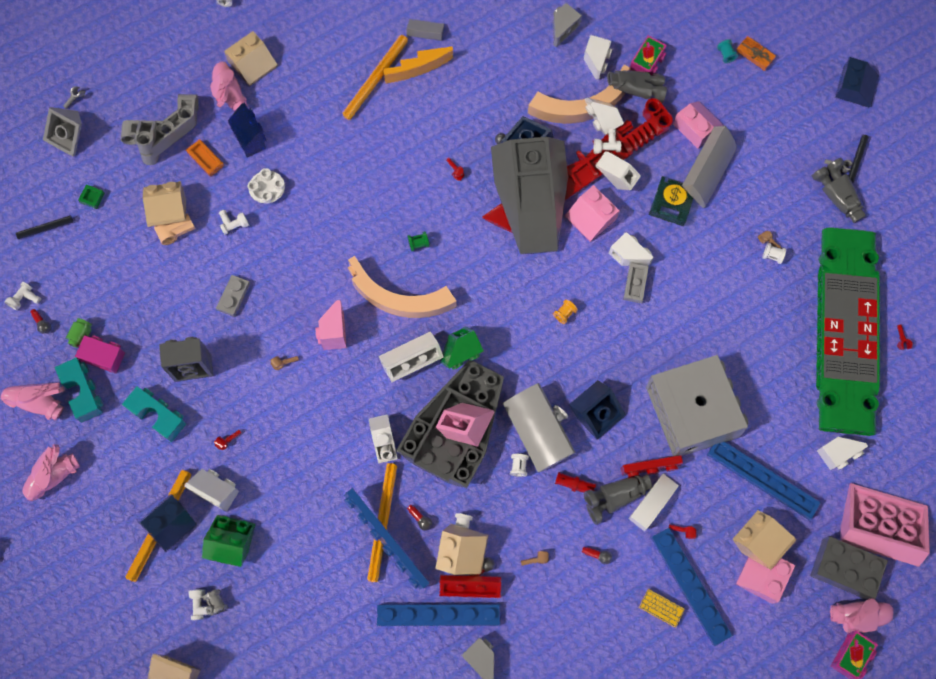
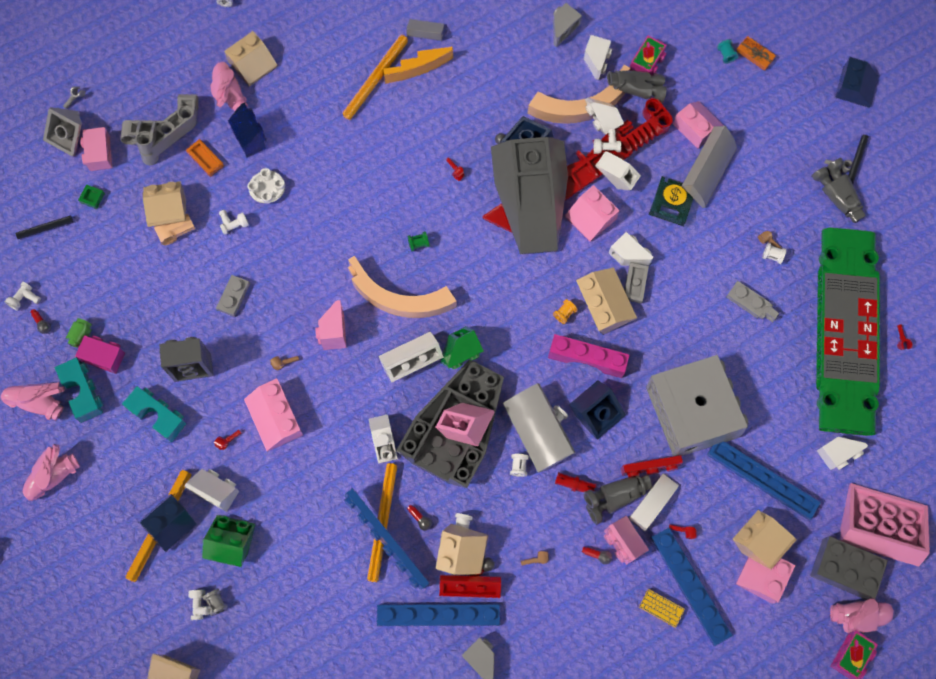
none -> bright pink brick [81,127,112,171]
none -> bright pink slope [244,379,303,452]
none -> dark pink arch [548,334,629,378]
none -> tan slope [576,268,637,334]
none -> bright pink slope [604,516,649,565]
none -> light grey hinge [726,281,779,322]

